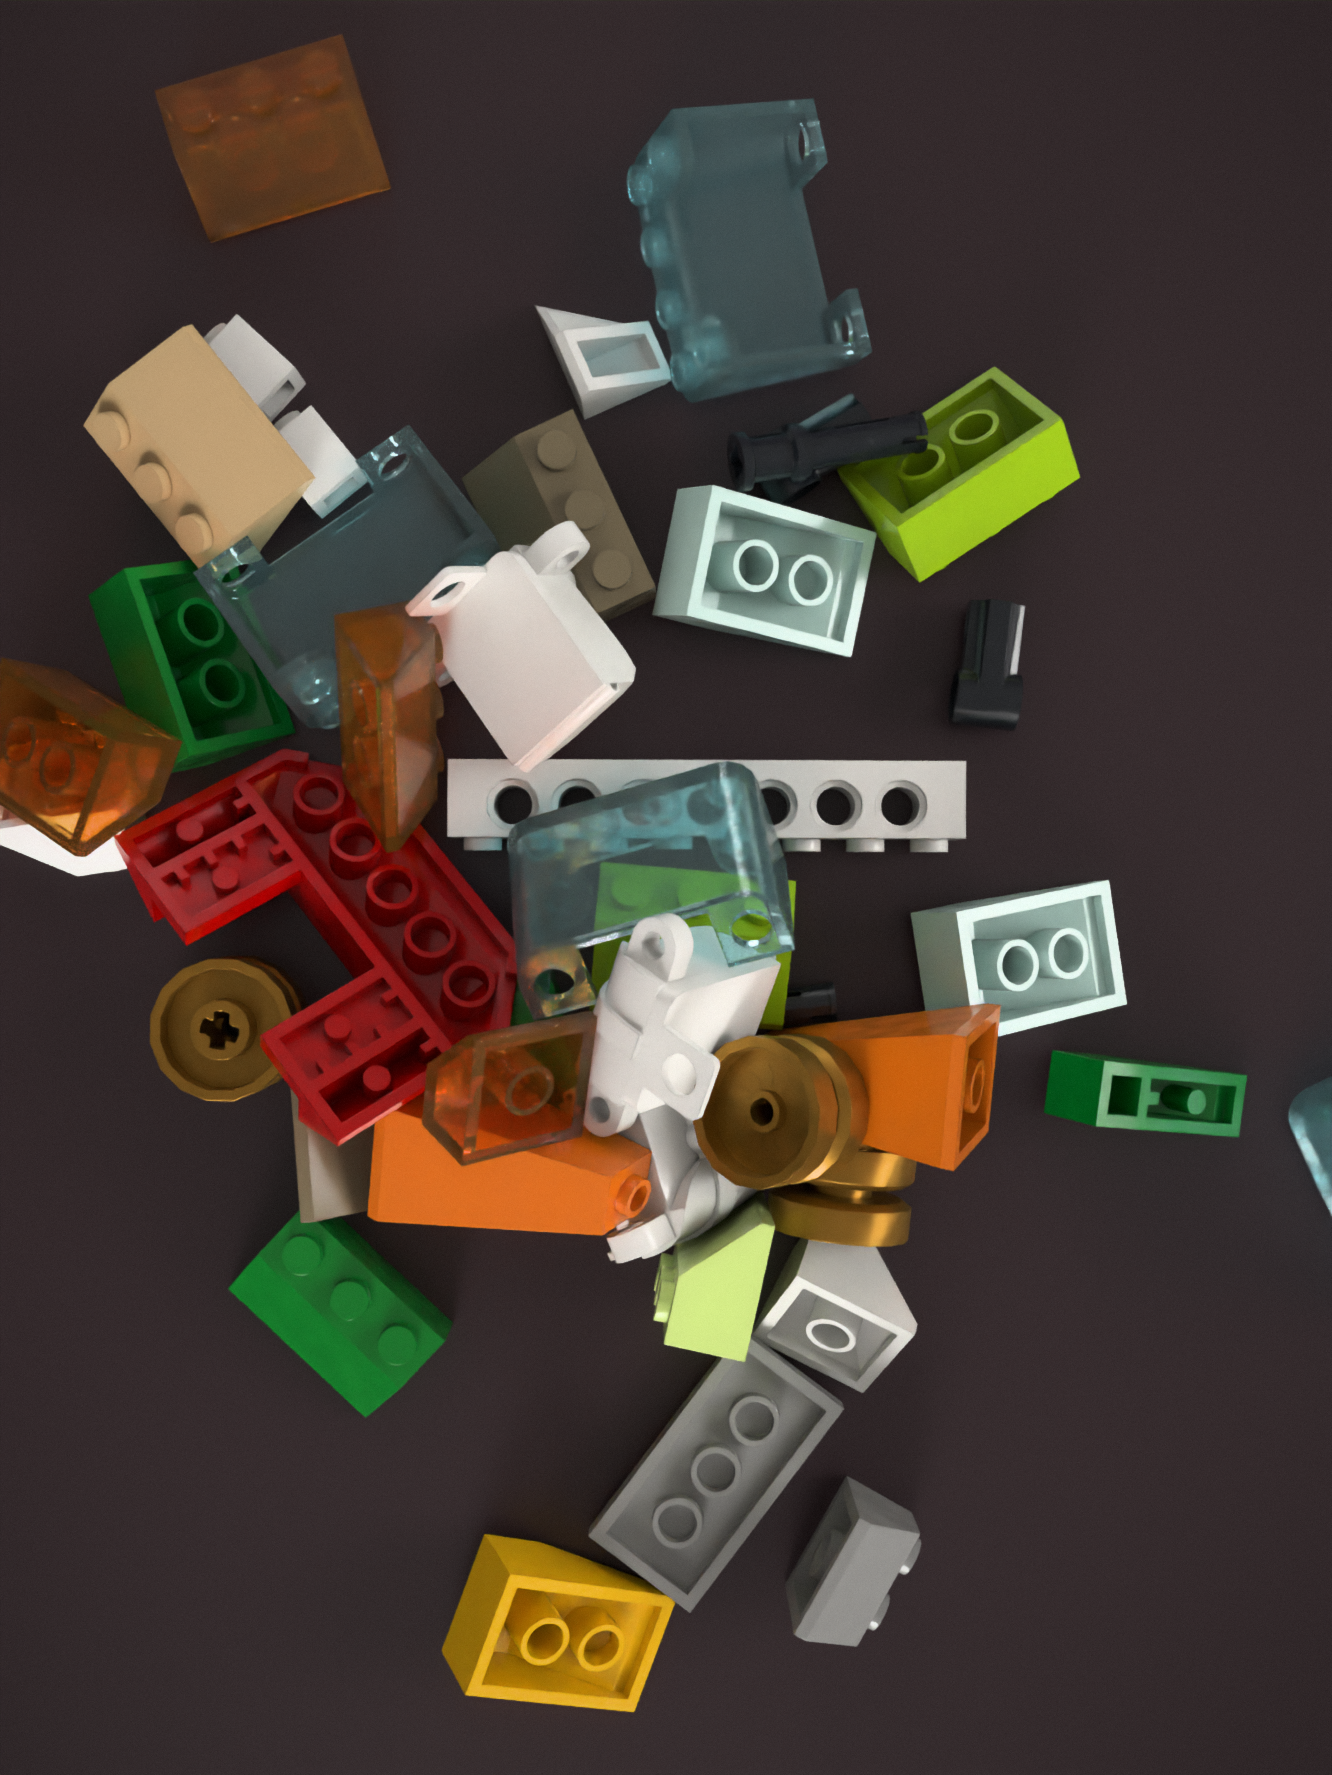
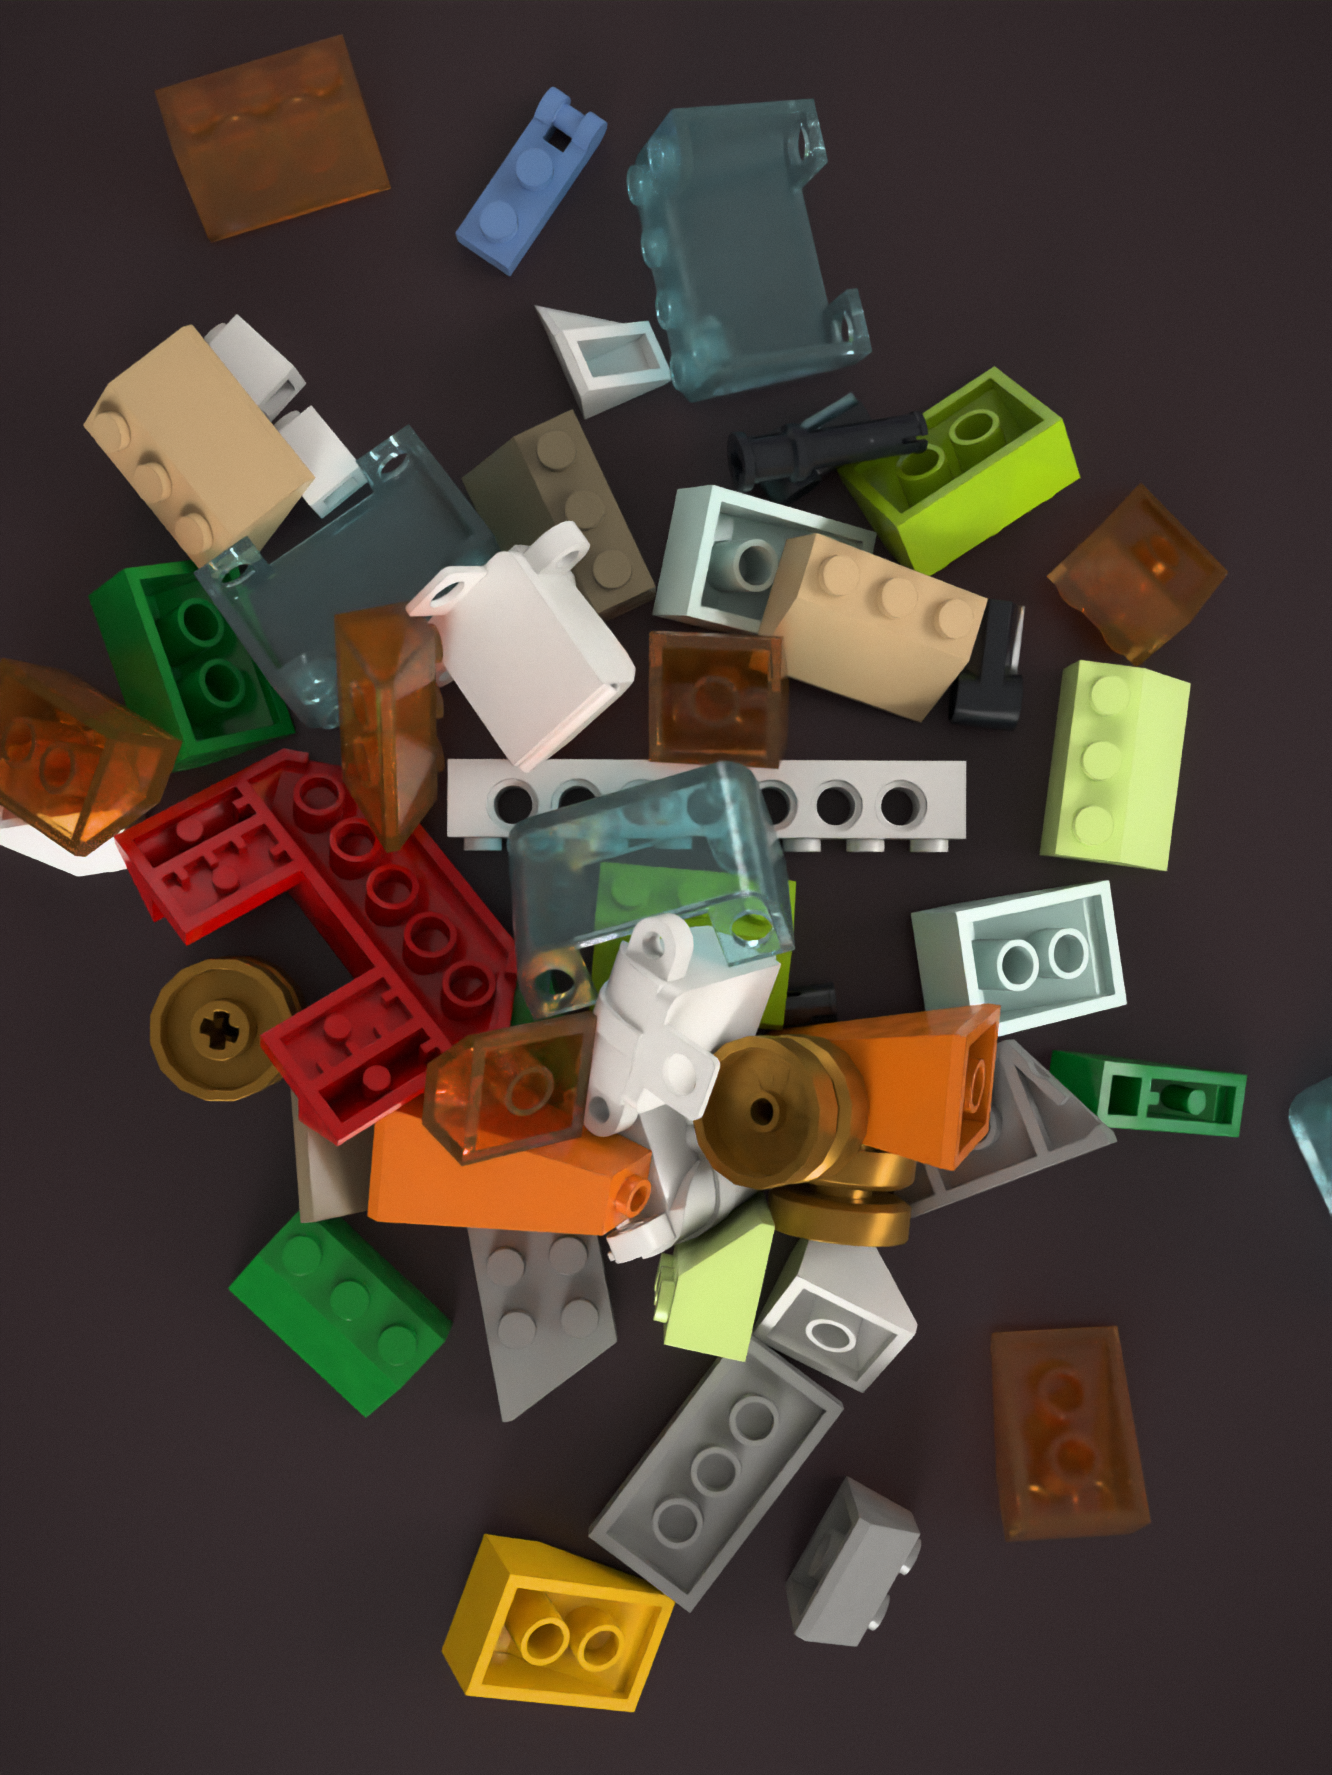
none -> medium blue plate [455,86,608,277]
none -> light grey wing [467,1227,618,1422]
none -> clear orange slope [649,631,789,769]
none -> tan slope [749,533,988,722]
none -> light grey wing [894,1039,1117,1219]
none -> clear orange slope [991,1326,1151,1542]
none -> yellowish green slope [1039,660,1191,871]
none -> clear orange slope [1047,483,1229,667]

